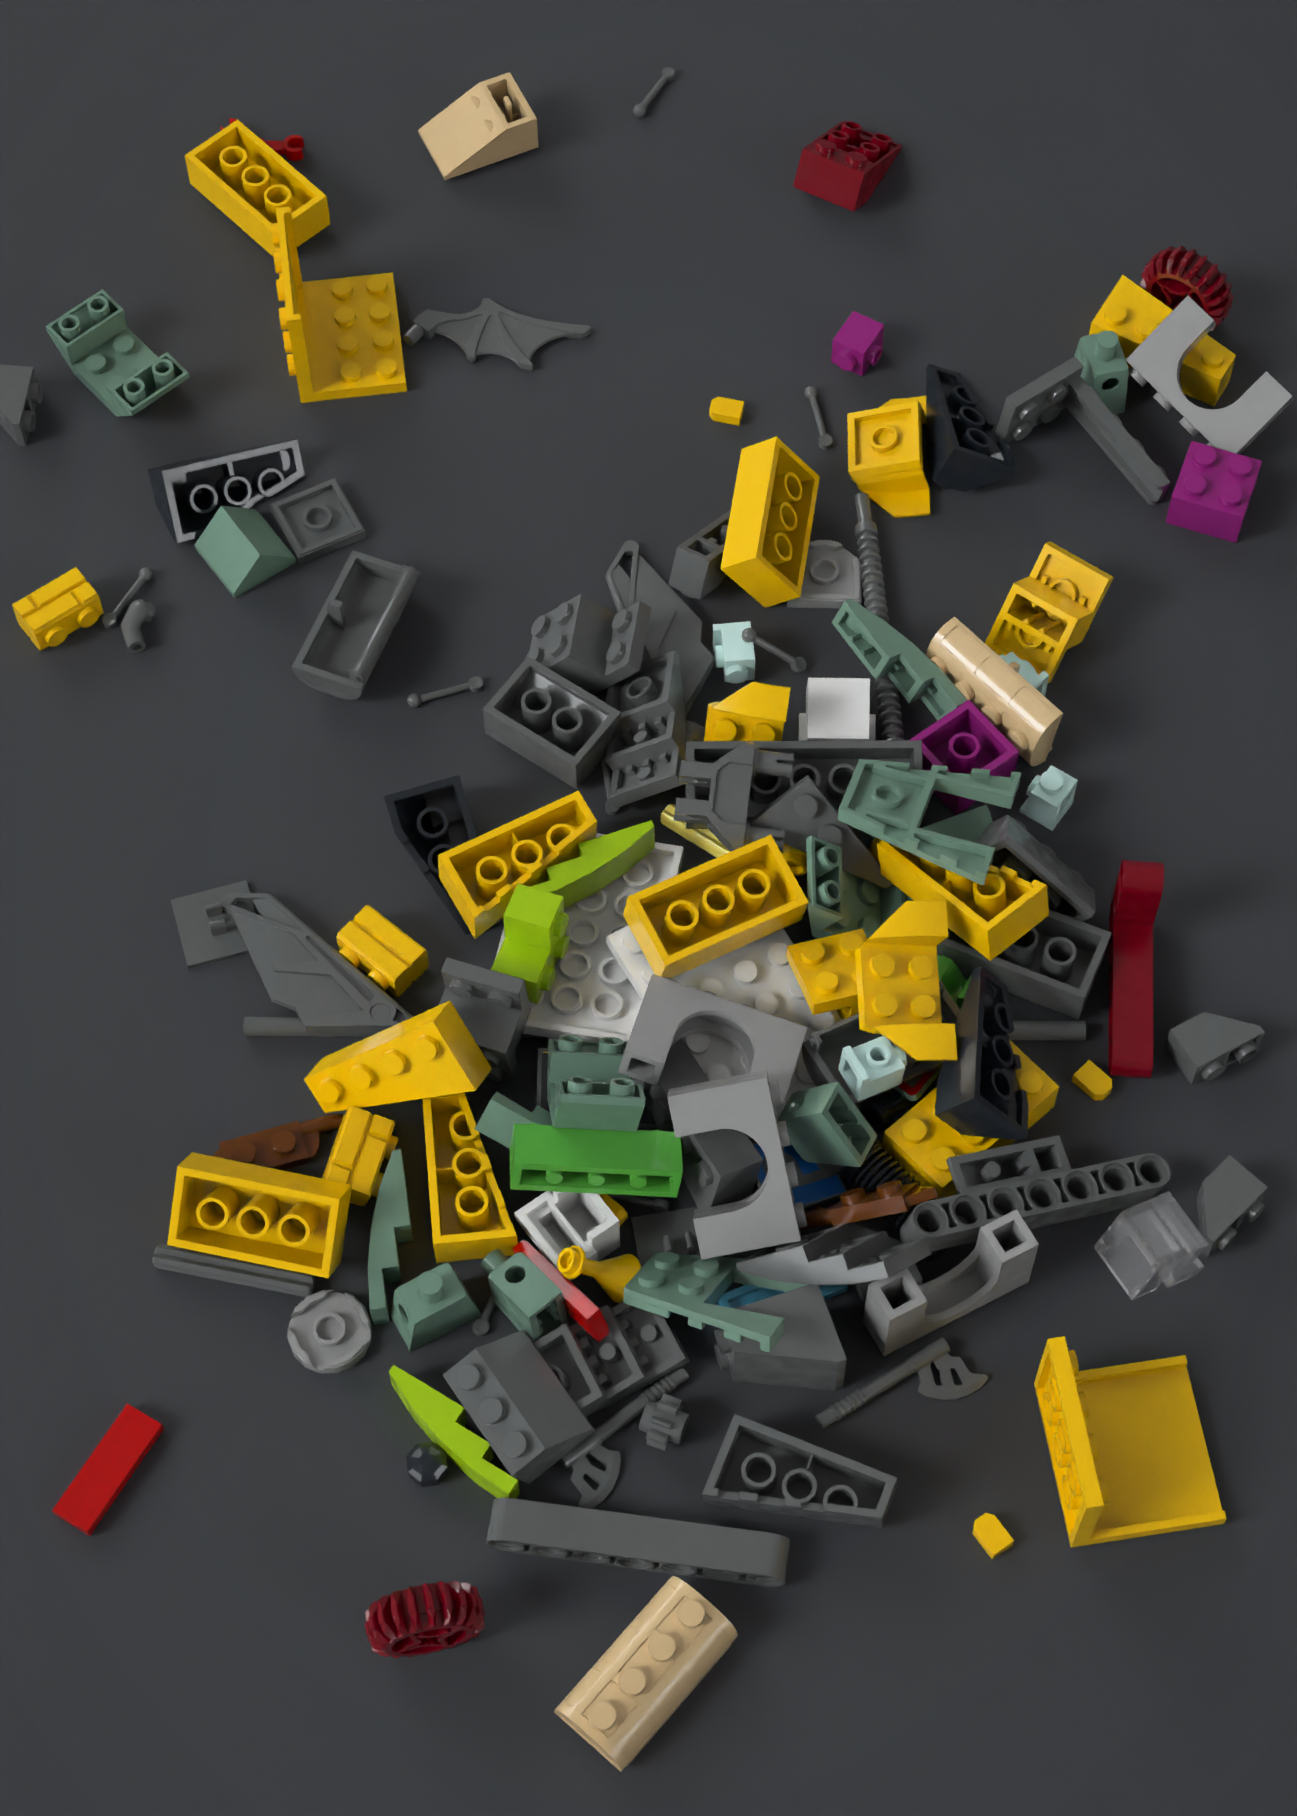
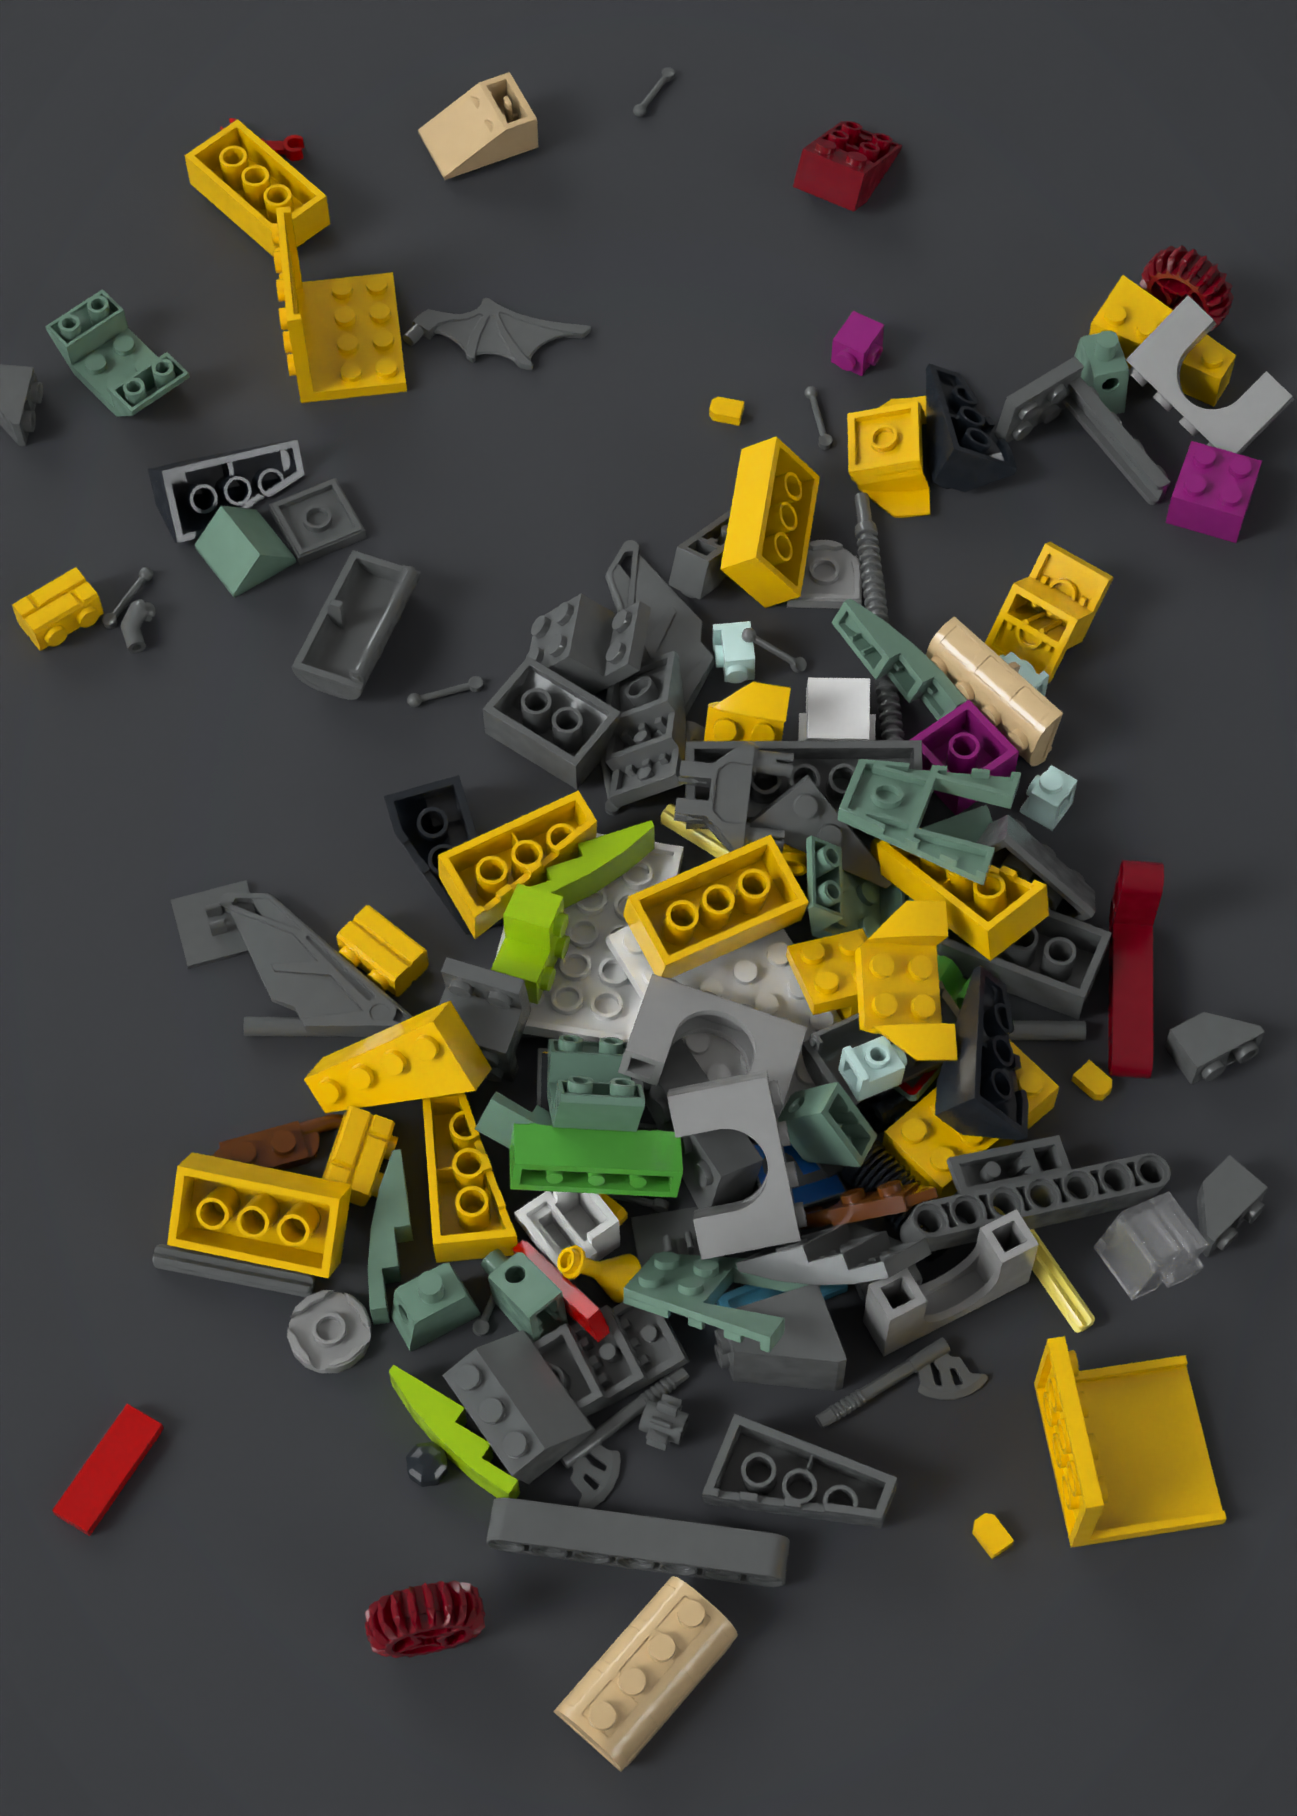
none -> light yellow axle [994,1207,1095,1333]

